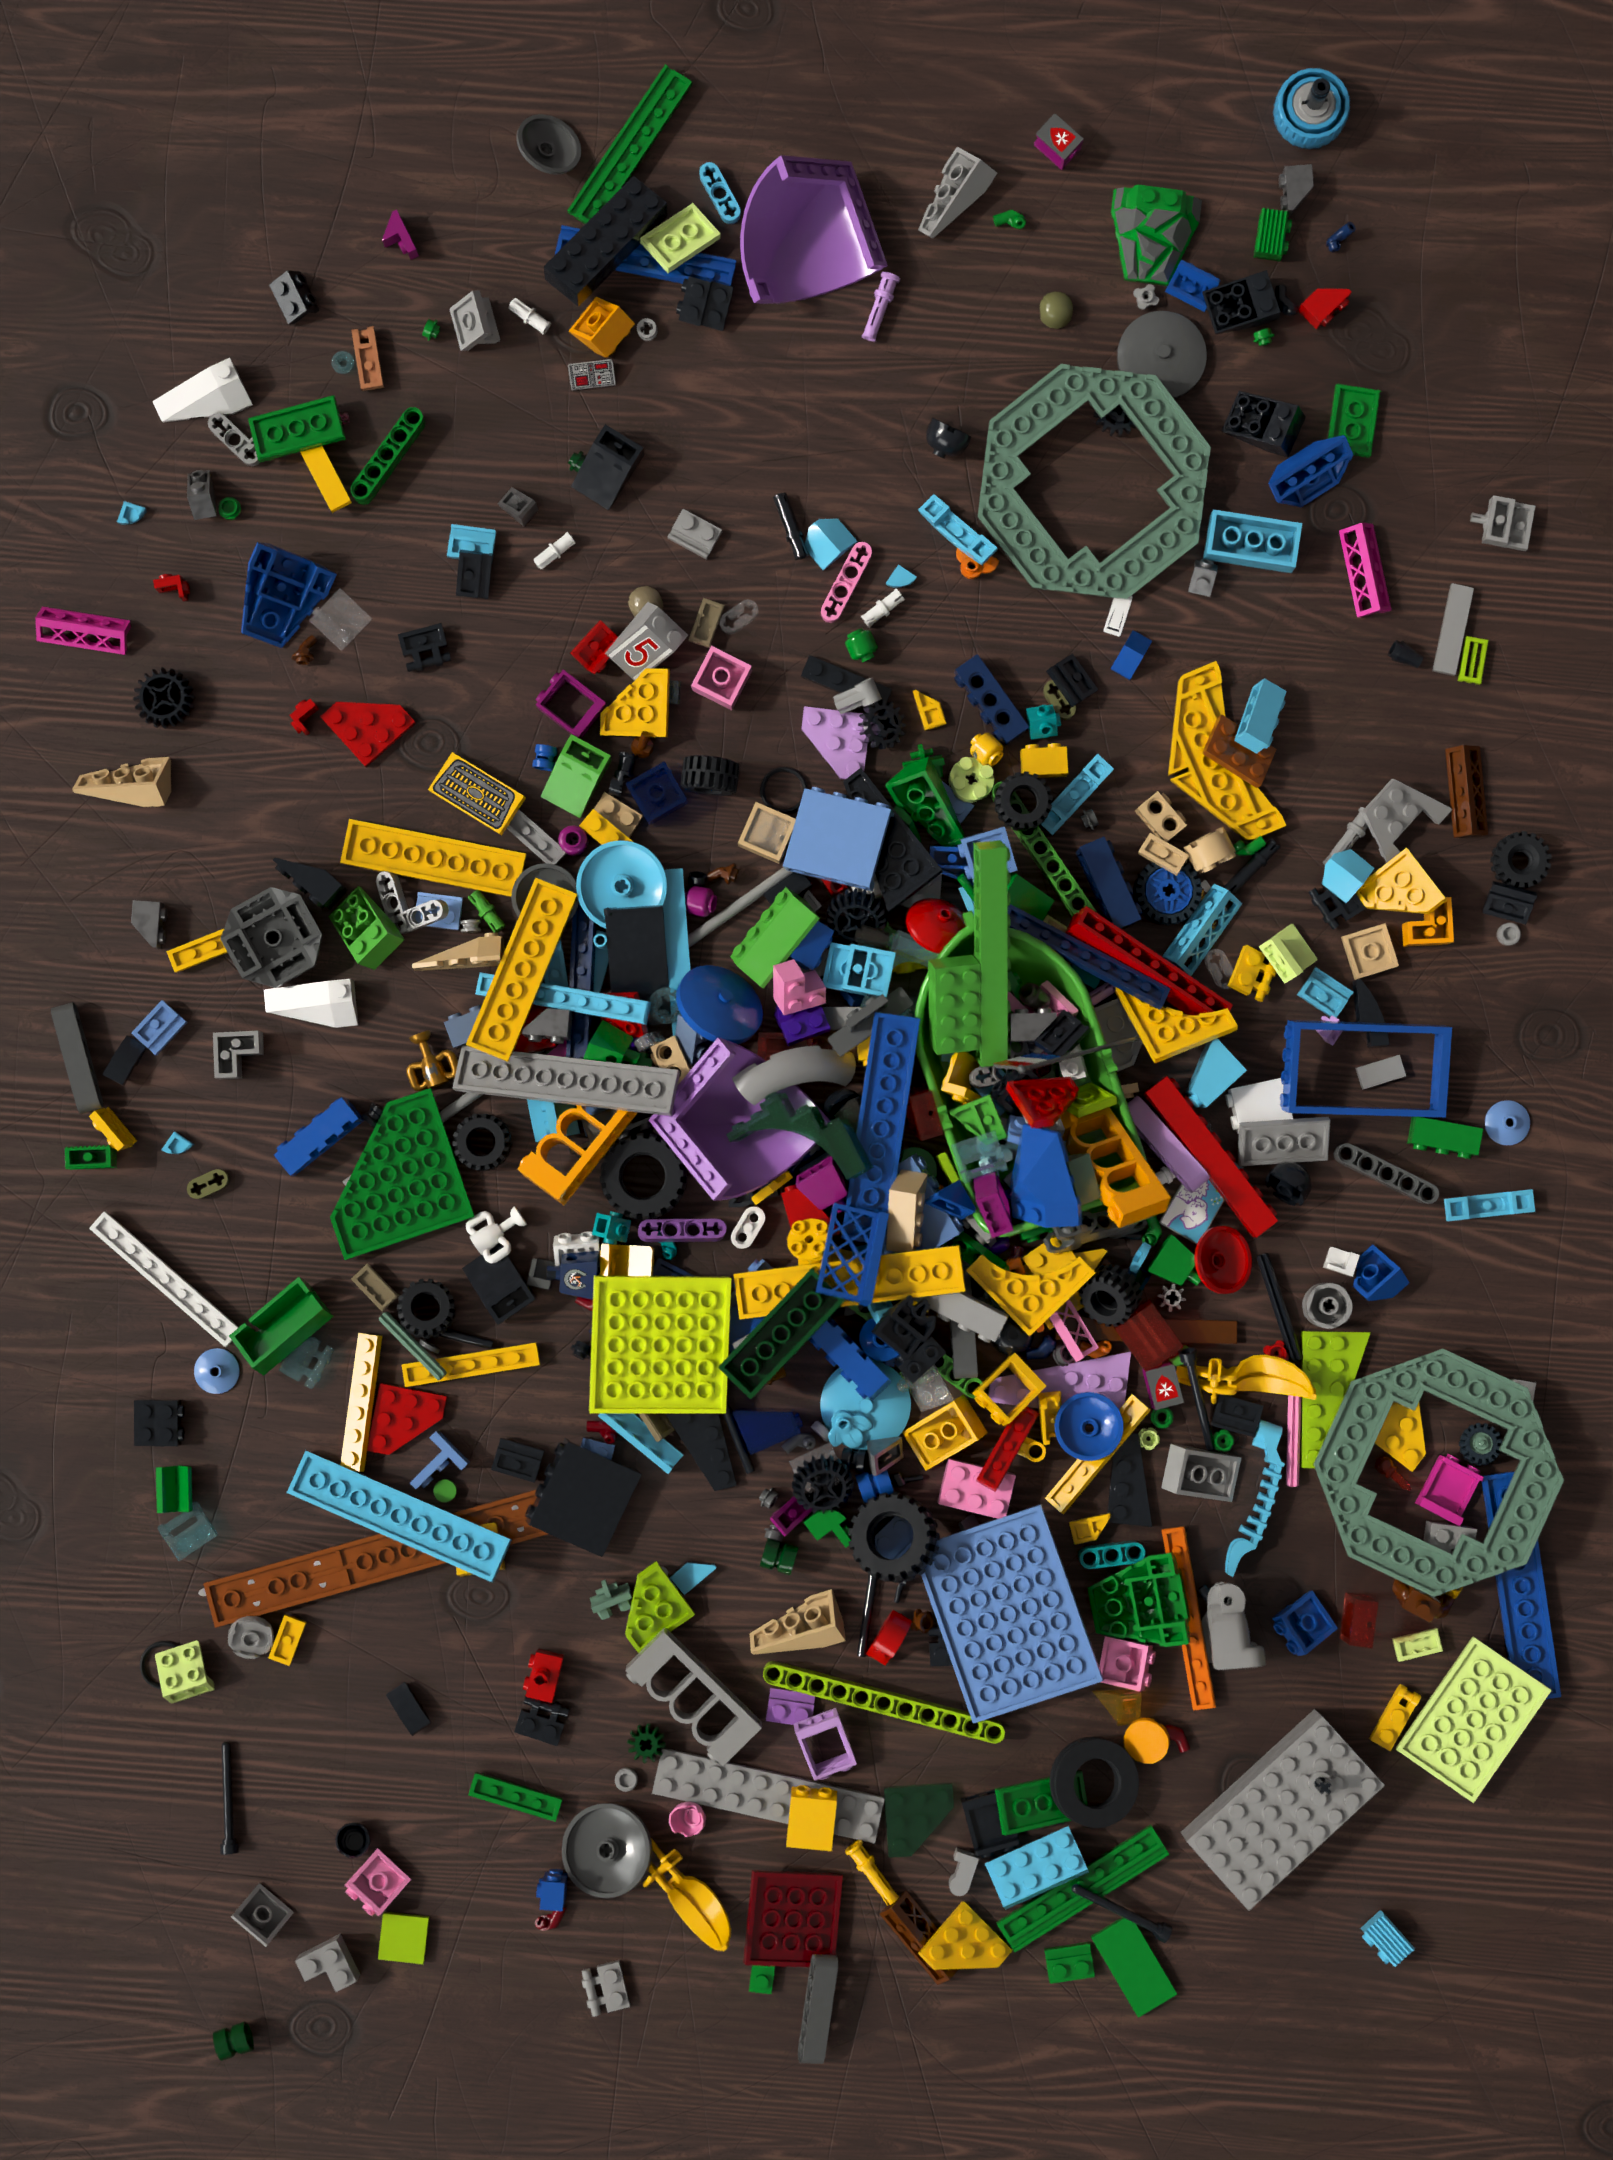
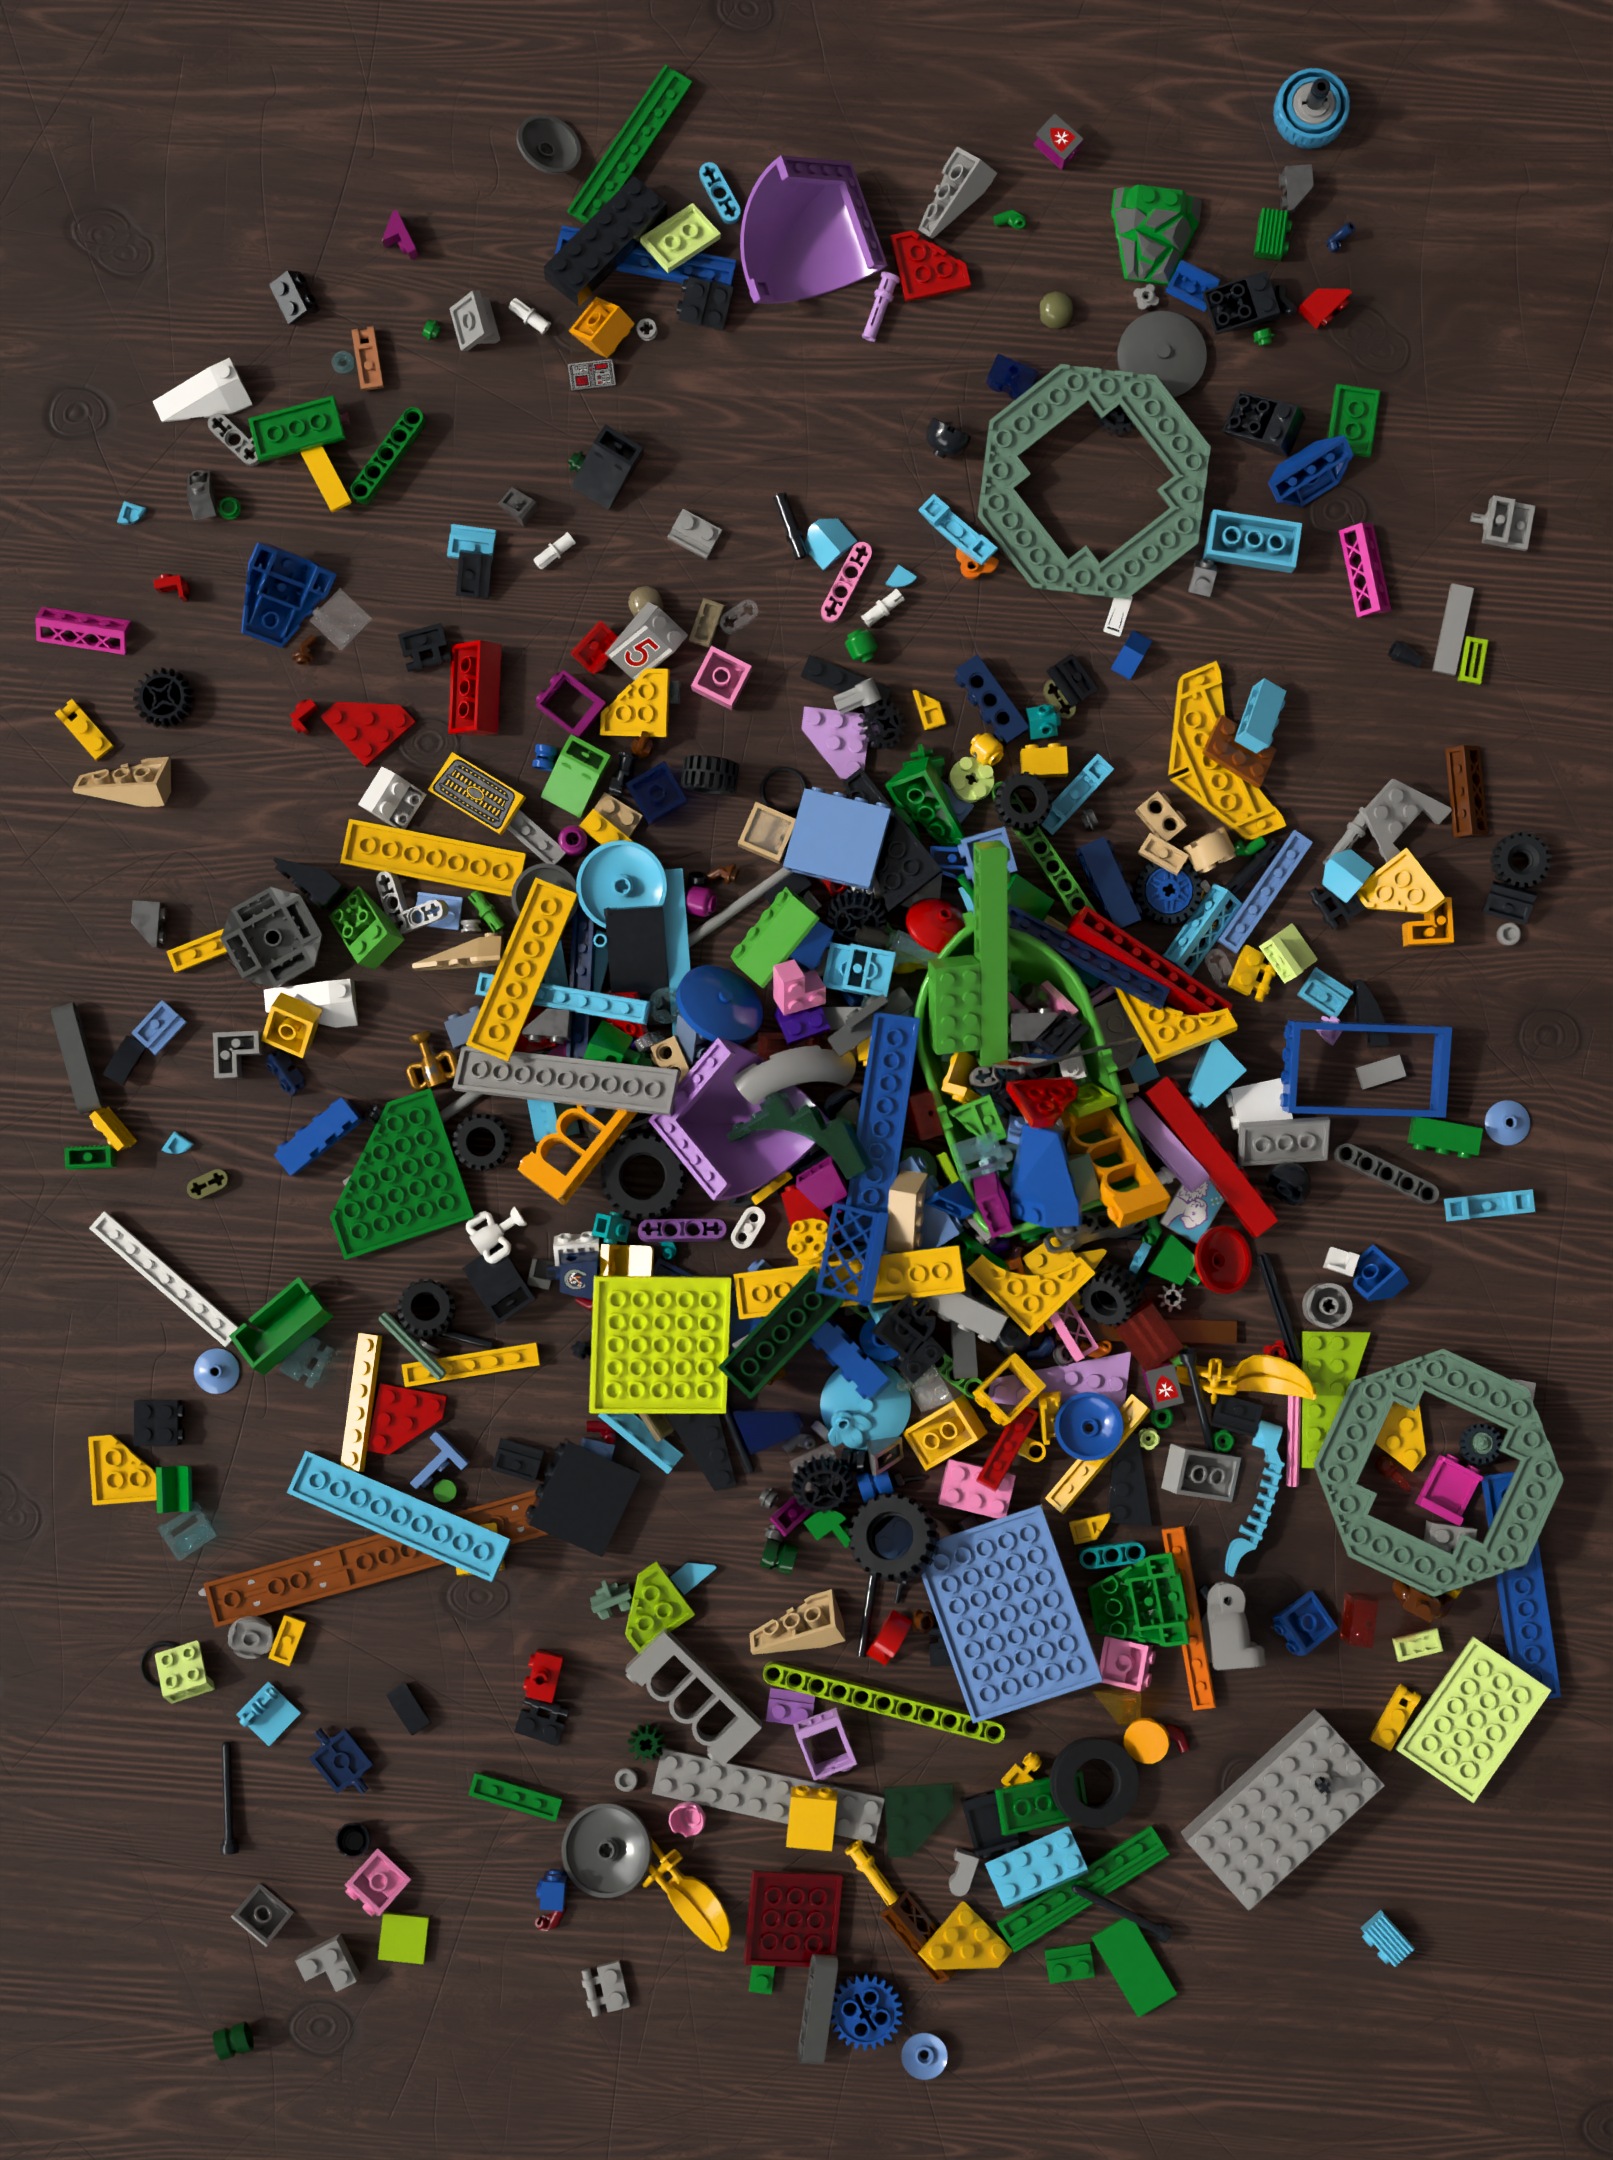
dark tan plate [351,1263,399,1312] -> none
tan plate [1341,923,1399,980] -> none
none -> yellow plate [55,699,114,761]
none -> yellow plate [88,1434,157,1505]
none -> medium azure hinge [236,1681,301,1746]
none -> yellow brick [261,992,323,1058]
none -> dark blue hinge [266,1049,306,1097]
none -> dark blue plate [309,1728,374,1795]
none -> white slope [358,767,427,830]
none -> red slope [448,640,502,736]
none -> blue gear [830,1973,903,2051]
none -> red plate [890,230,971,302]
none -> medium blue dish [902,2033,947,2080]
none -> clear blue brick [986,353,1039,400]
none -> yellow plate [1001,1752,1042,1786]
none -> medium azure sticker [1128,1054,1160,1086]
none -> medium blue plate [1217,830,1313,954]

